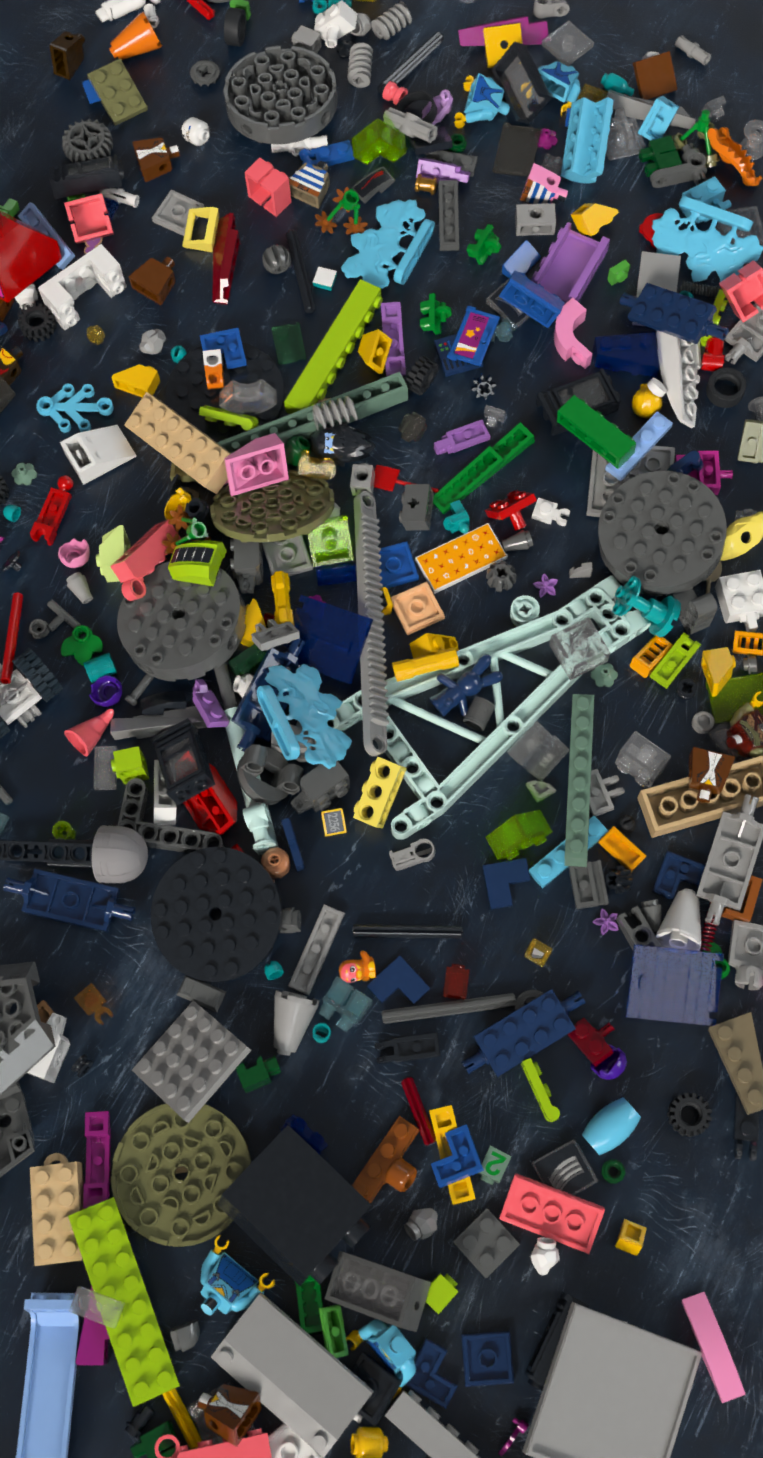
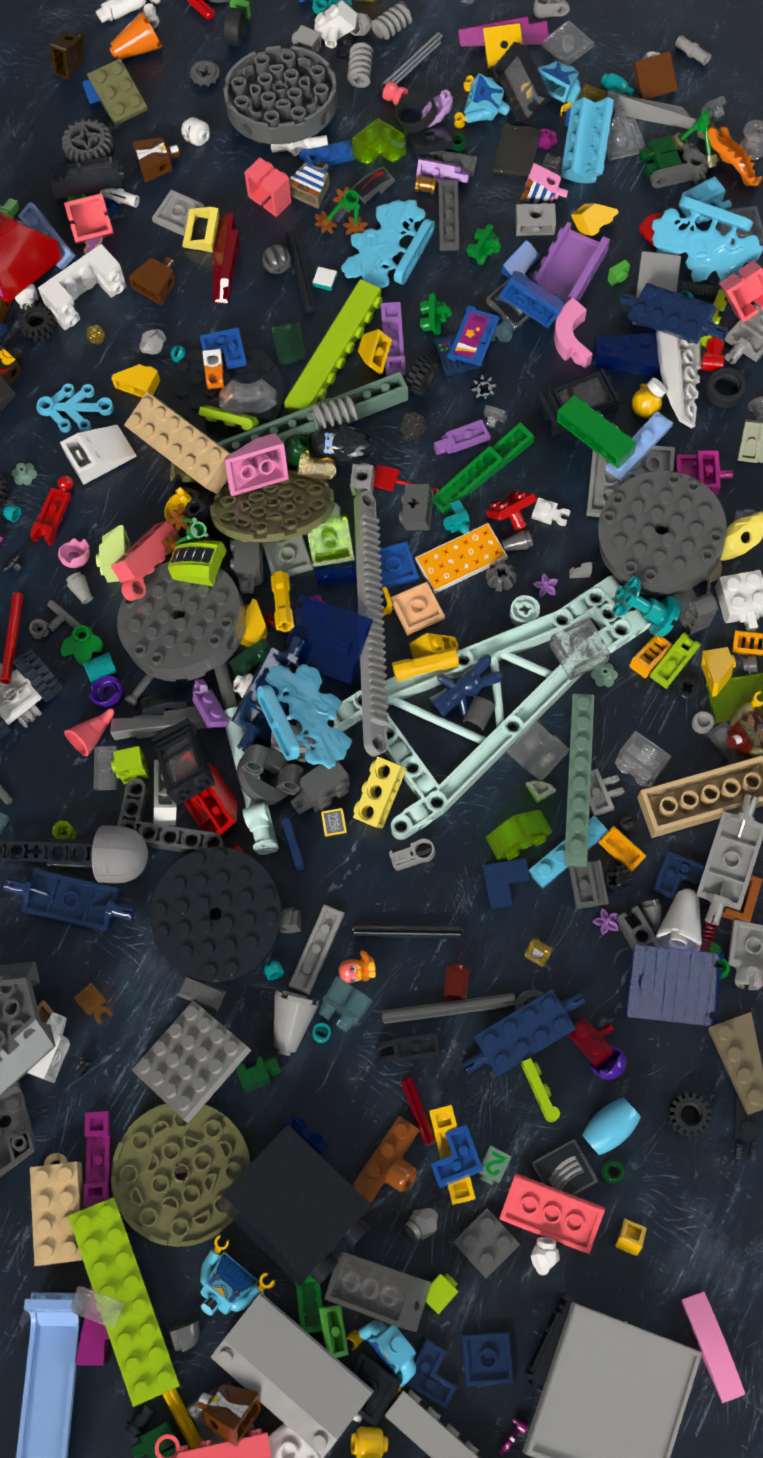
light grey hinge [251,619,300,651] -> none
nougat head [261,847,291,879] -> none
dark blue tile [367,956,430,1005] -> none
light grey piece [383,107,438,143] -> none
medium azure hinge [638,96,679,141] -> none
dark blue plate [667,451,704,475] -> none
reddish brown torso [688,747,735,803] -> none

